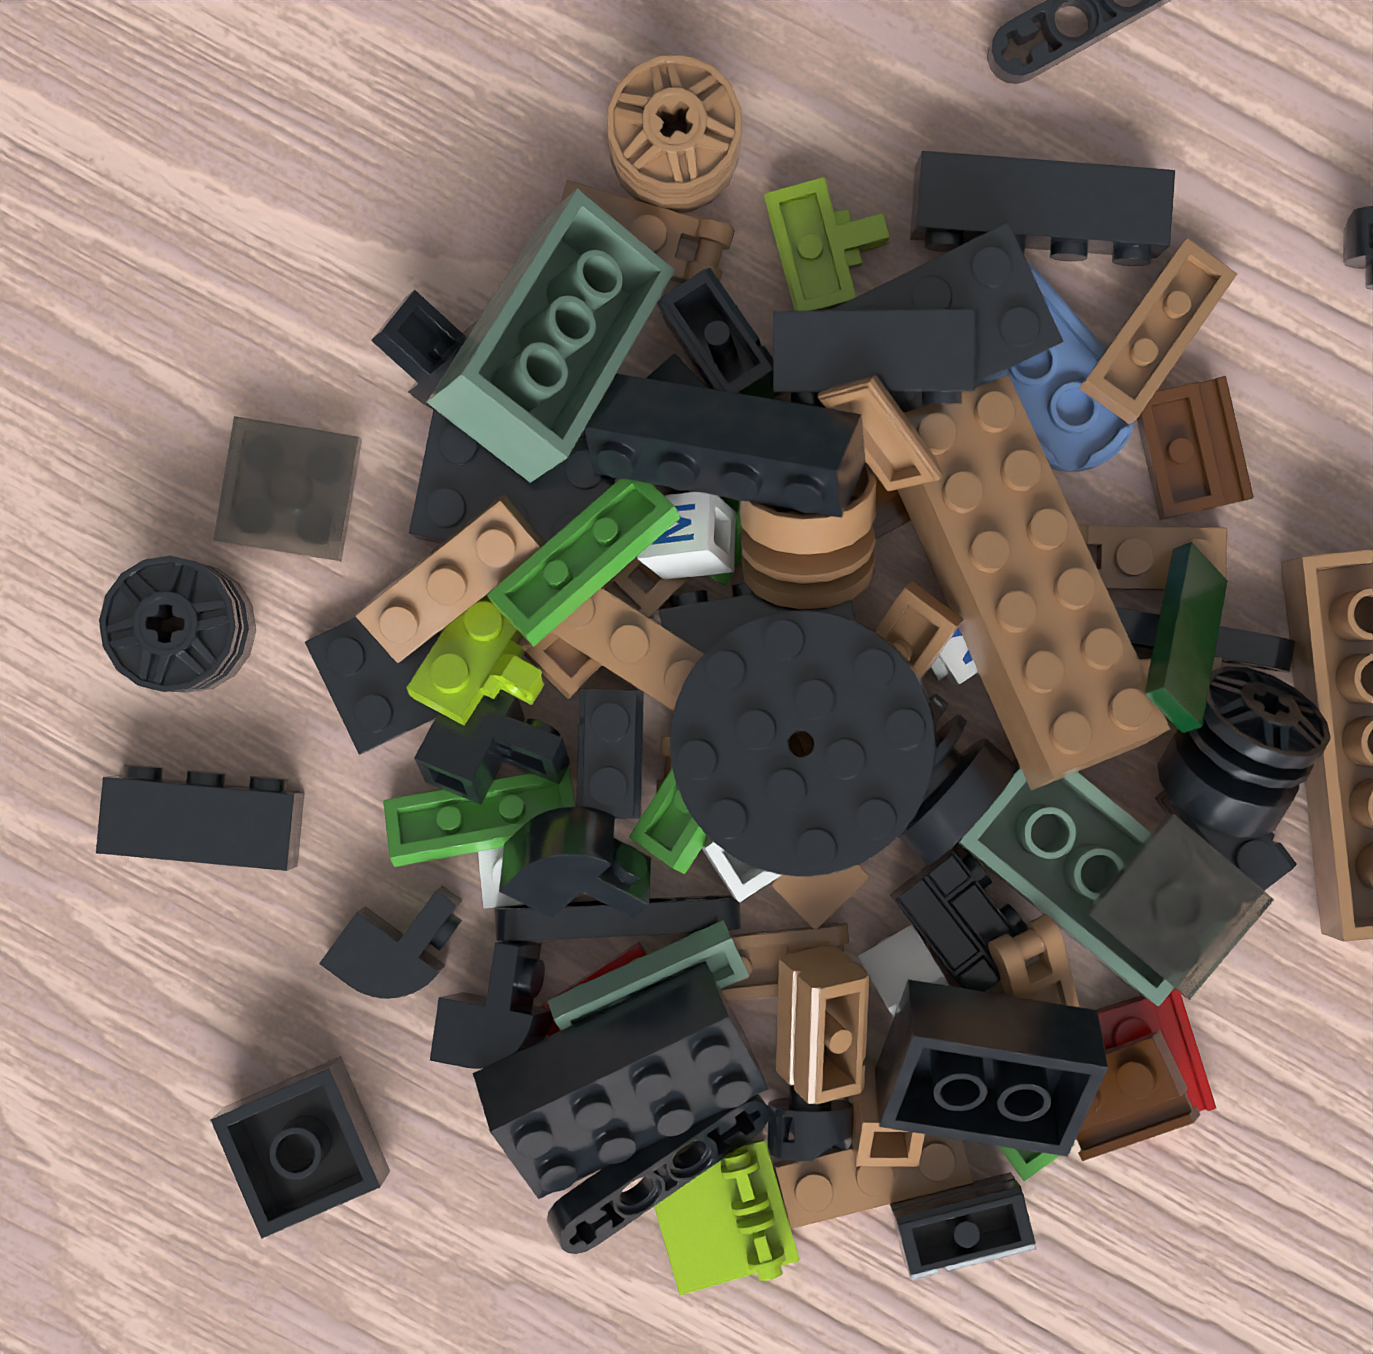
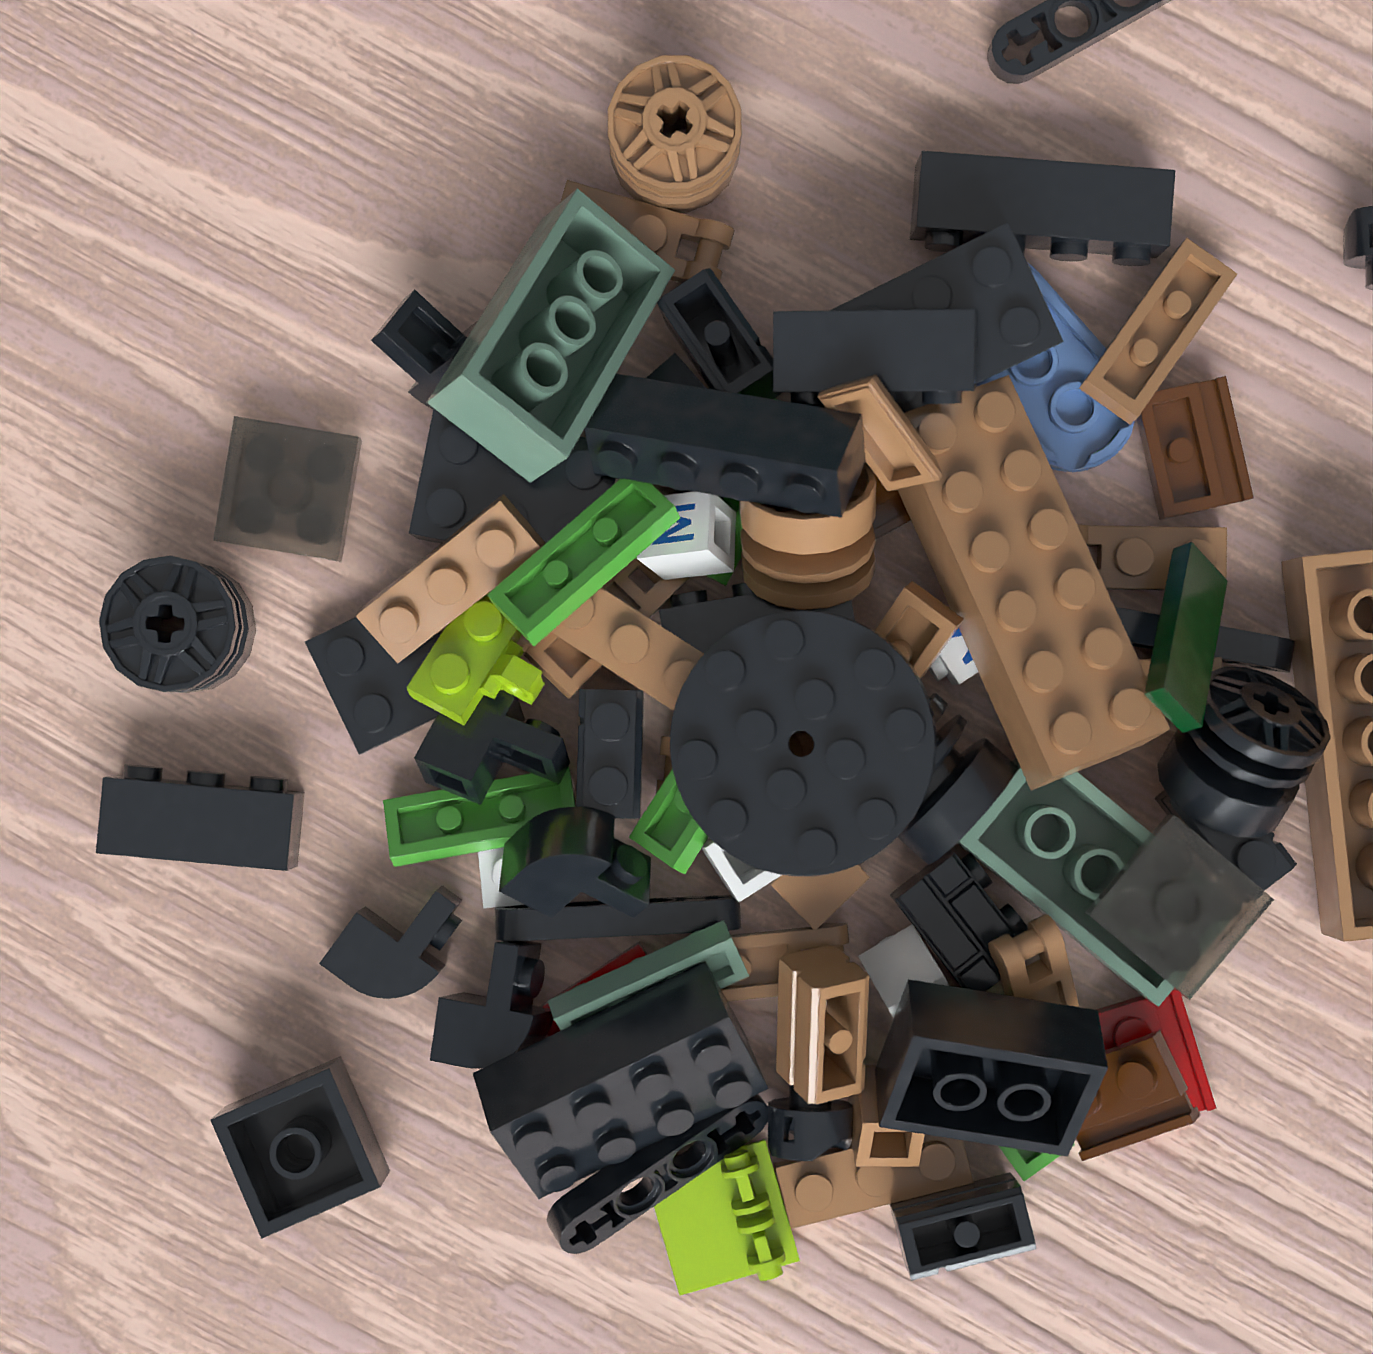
lime hinge [764,177,890,311] -> none

